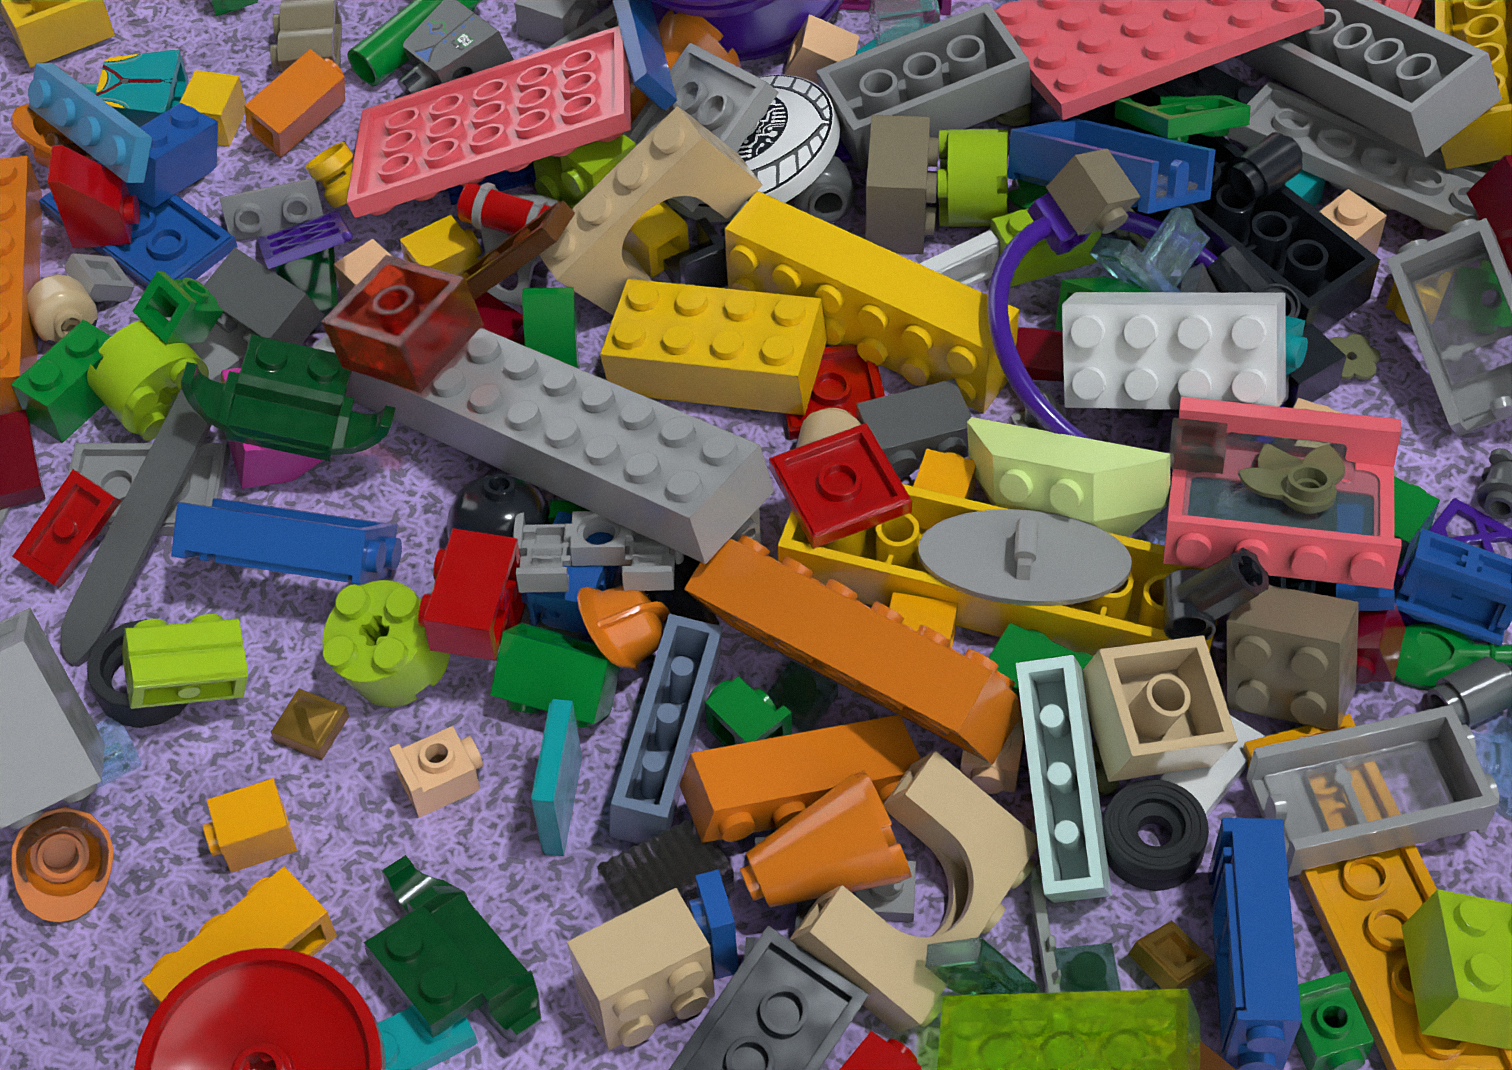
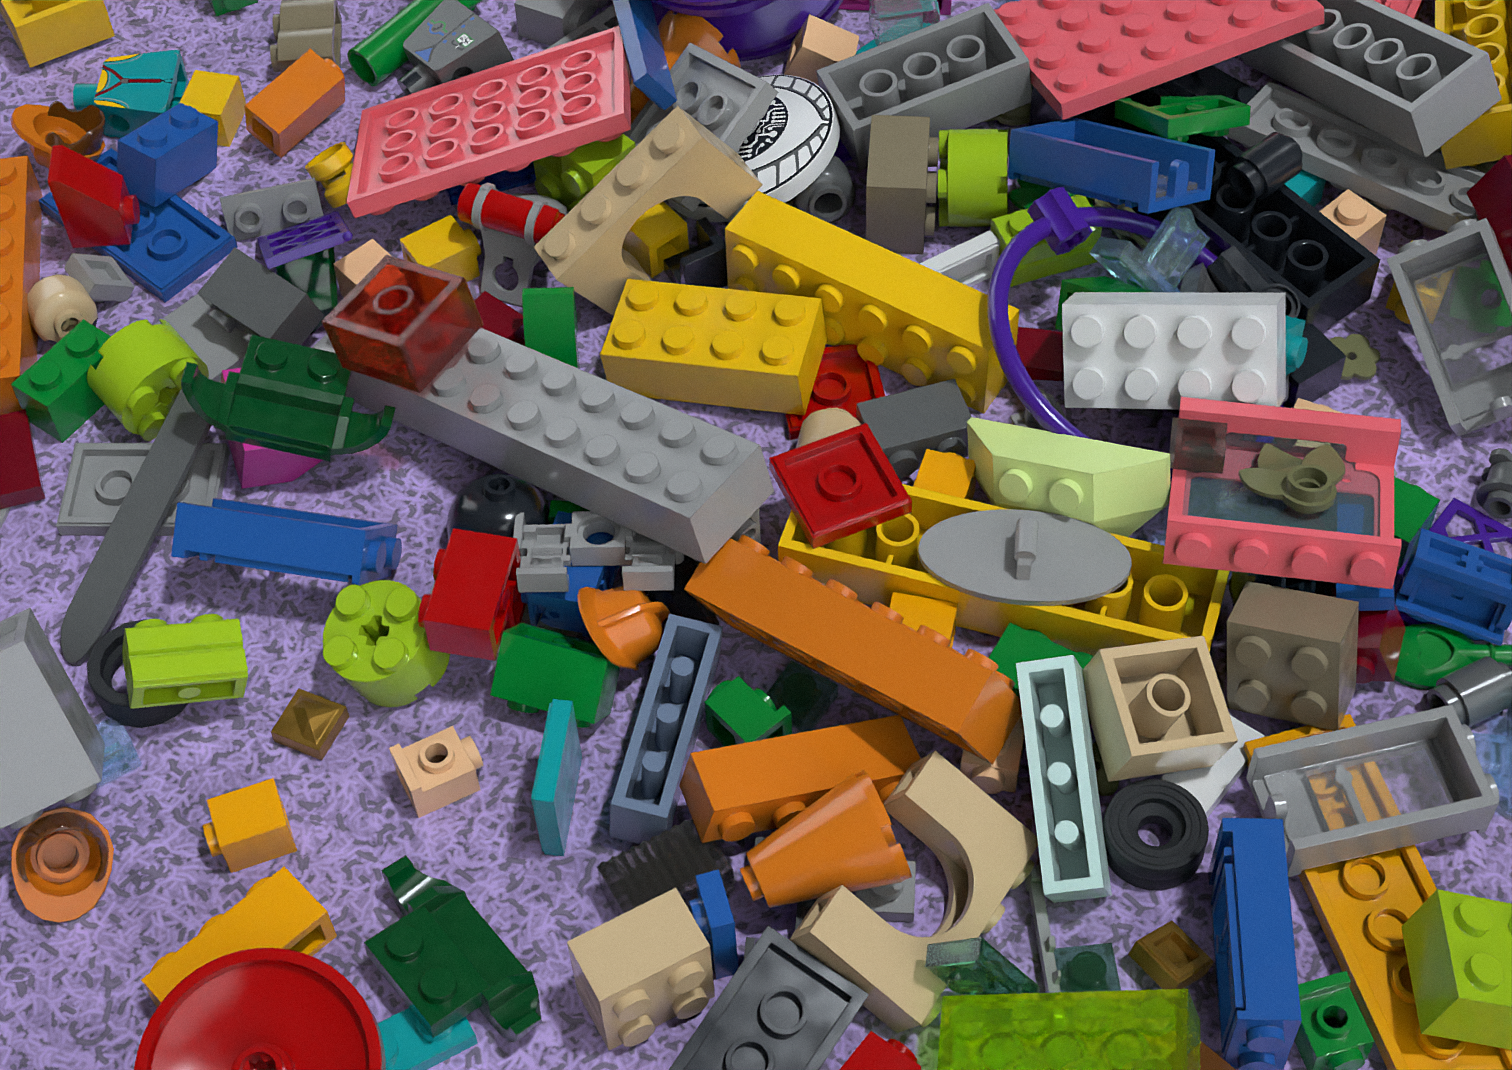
red plate [12,469,121,587] -> none
dark azure plate [28,63,152,183] -> none
green brick [132,271,223,343] -> none
reddish brown tile [428,200,575,316] -> none
dark tan brick [1046,148,1141,235] -> none
black piece [1163,547,1269,641] -> none

